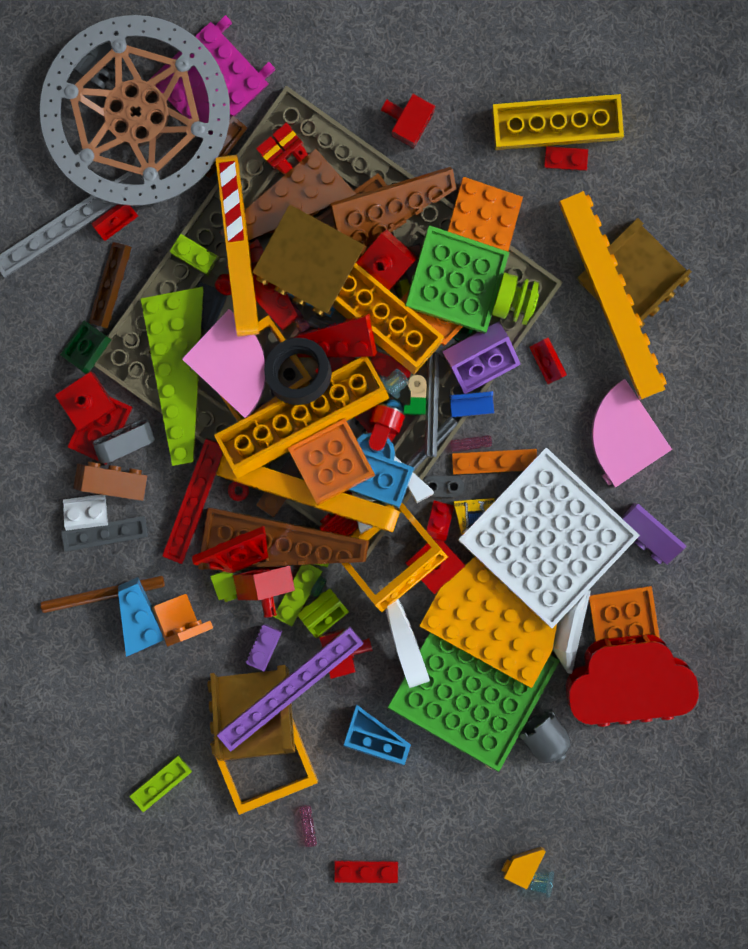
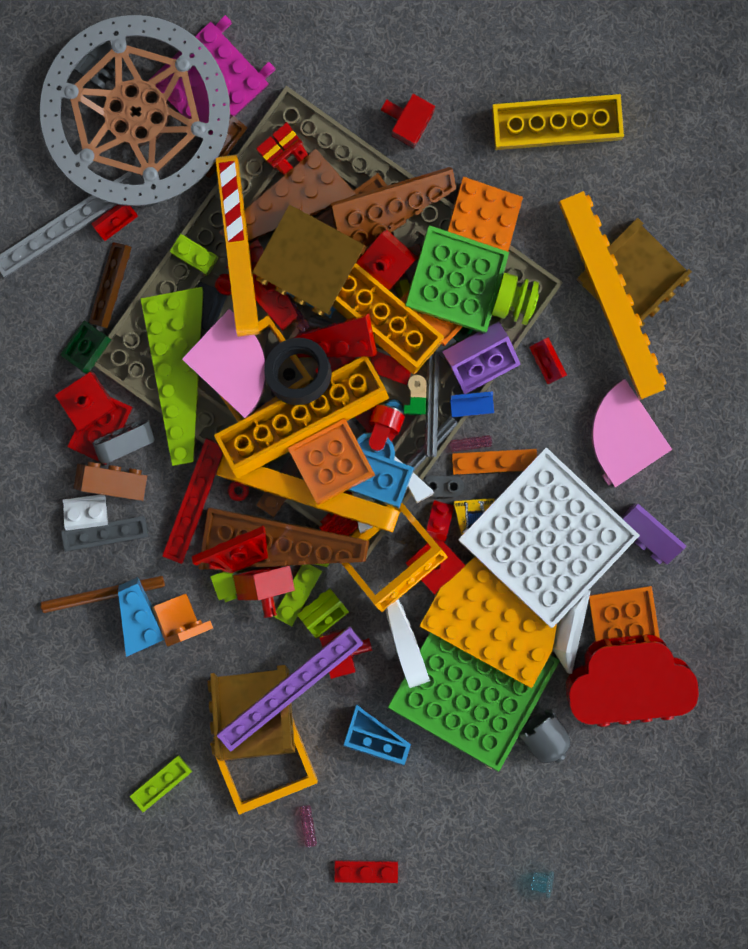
medium lavender brick [246,624,282,671] -> none
clear green tile [310,576,327,597] -> none
clear light blue piece [380,369,409,398] -> none
light orange slope [502,847,546,889] -> none
red plate [544,146,588,171] -> none

